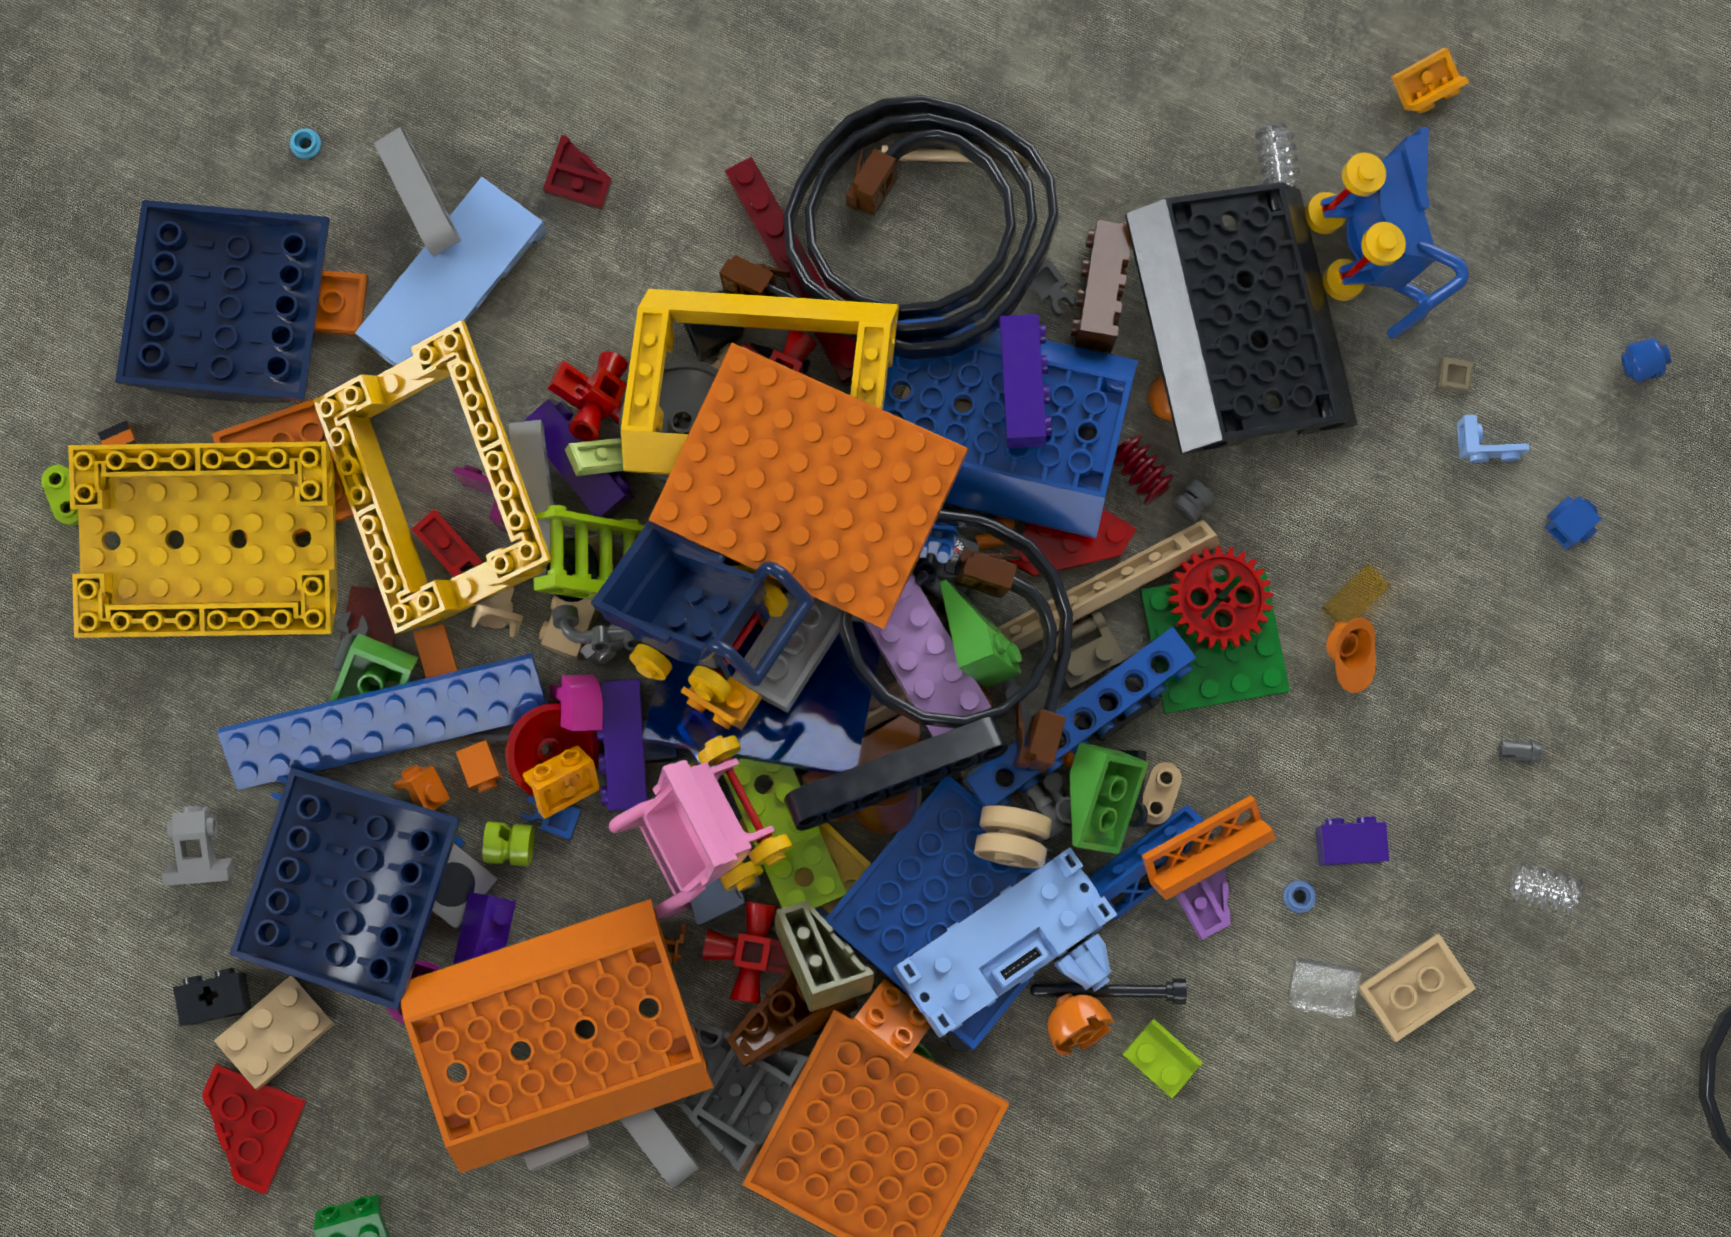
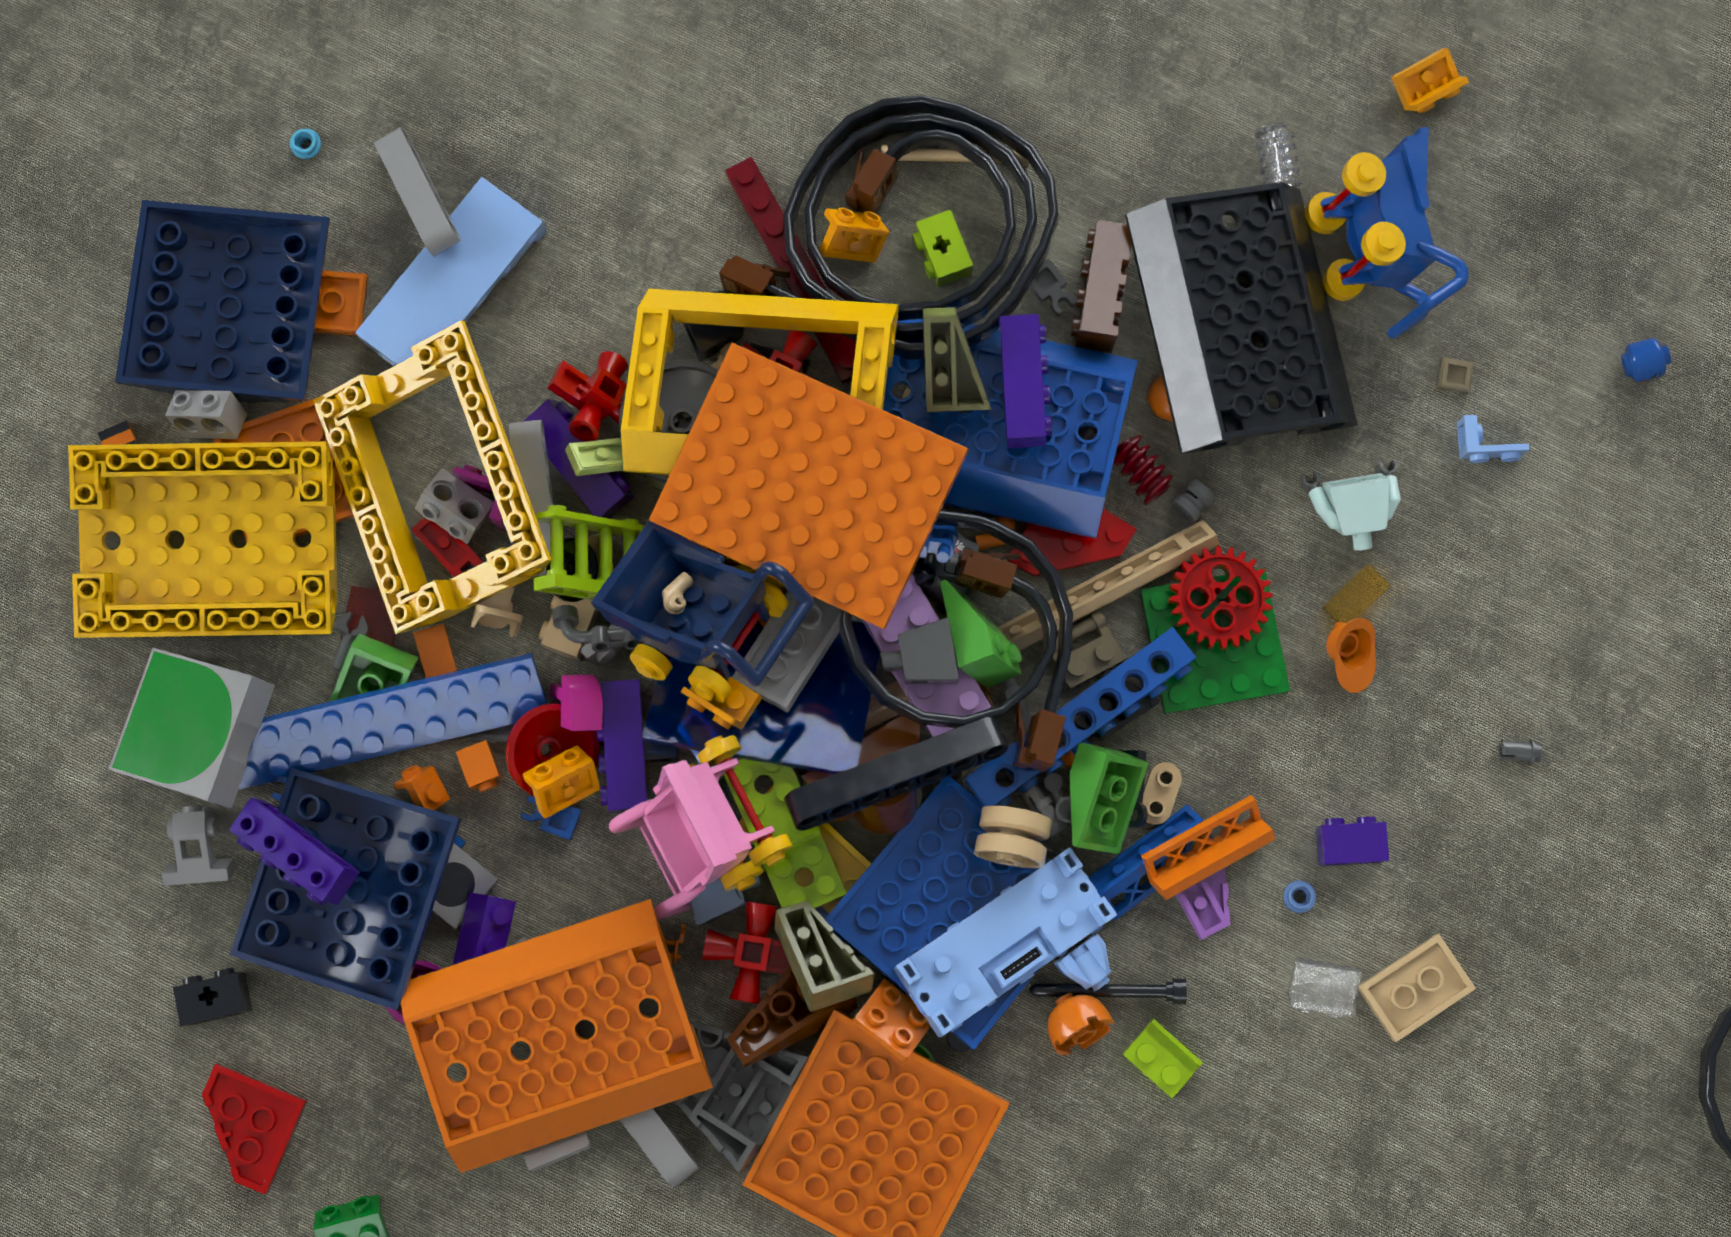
lime plate [41,465,79,526] -> none
tan plate [214,975,335,1091] -> none
lime wheel [482,821,535,867] -> none
dark red wing [543,135,612,210] -> none
clear piece [1509,861,1584,917] -> none
blue brick [1544,496,1602,550] -> none
none -> green tile [108,648,275,808]
none -> light grey brick [165,390,247,439]
none -> dark purple brick [229,797,360,905]
none -> light grey brick [414,468,494,544]
none -> tan arm [662,572,694,615]
none -> light orange bracket [819,208,890,263]
none -> dark grey torso [881,618,959,684]
none -> lime brick [912,209,973,287]
none -> olive wedge [923,307,991,412]
none -> light aqua torso [1300,460,1401,550]

